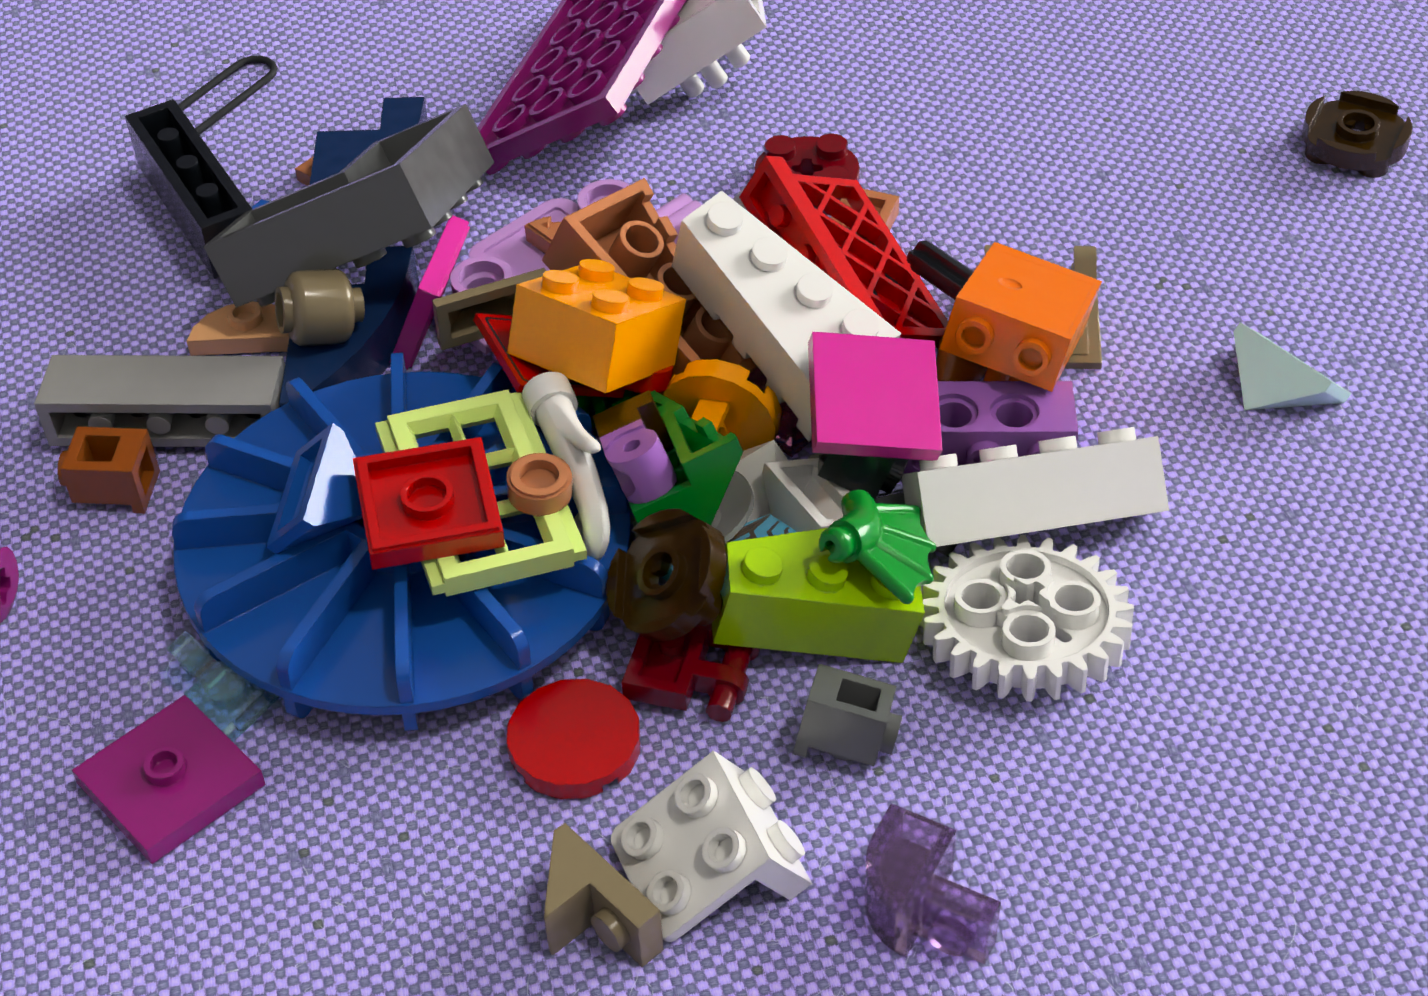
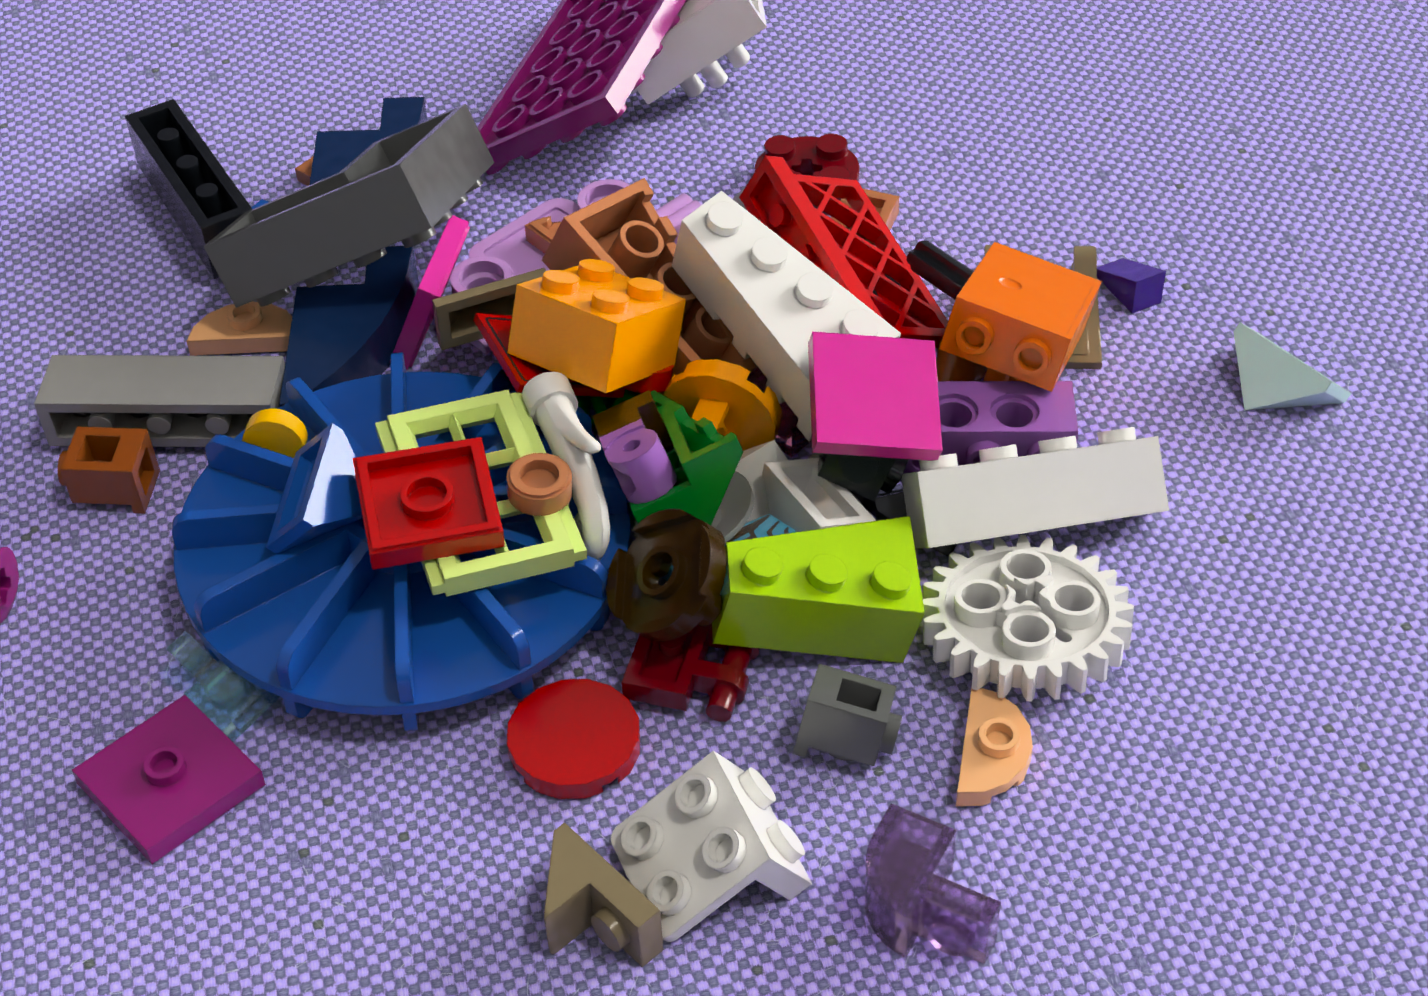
black piece [178,55,278,135] -> none
dark tan head [275,269,365,347] -> none
green arm [819,489,936,604] -> none
dark brown plate [1302,91,1413,178] -> none
none -> yellow tile [242,408,308,458]
none -> light nougat plate [956,687,1033,807]
none -> dark purple piece [1097,258,1166,314]

